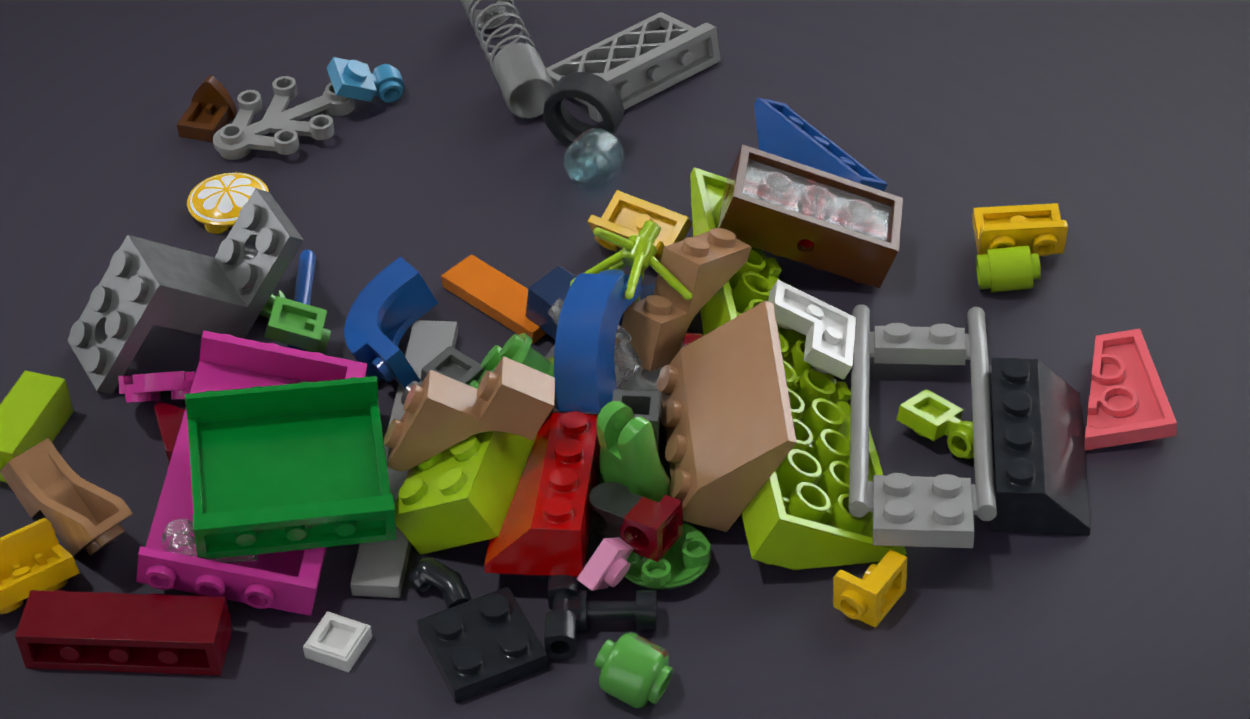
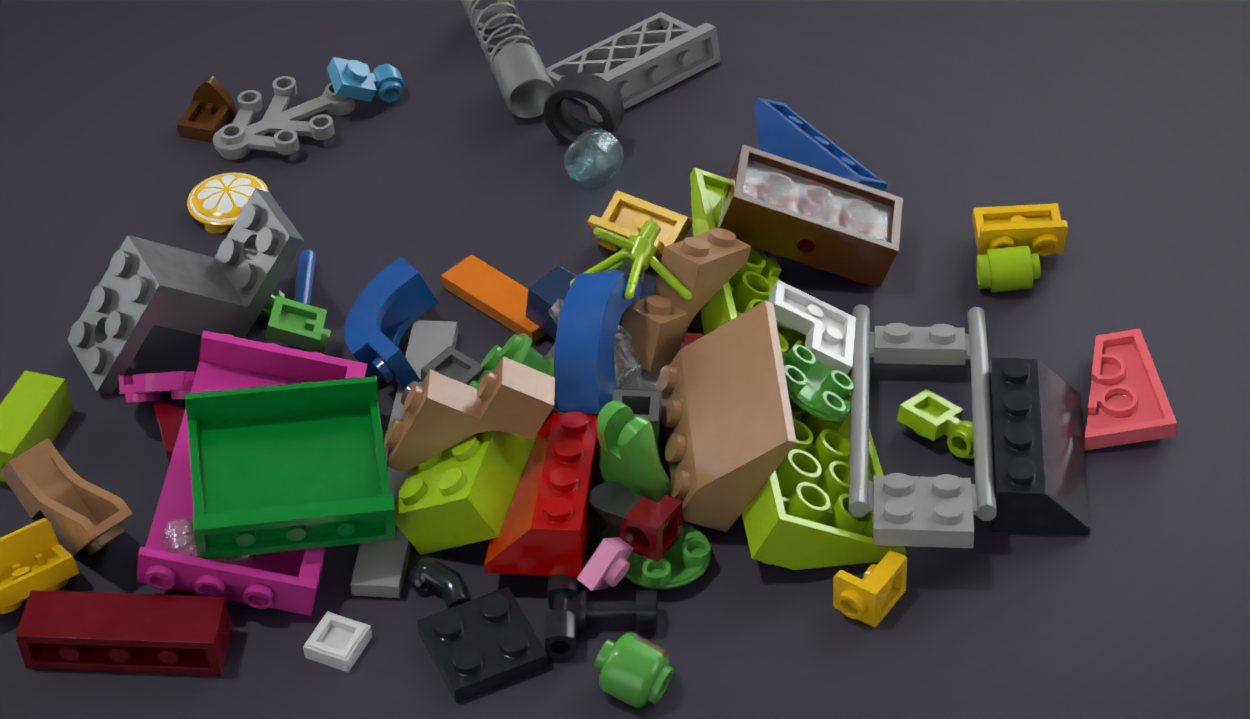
none -> bright green dish [782,344,854,421]

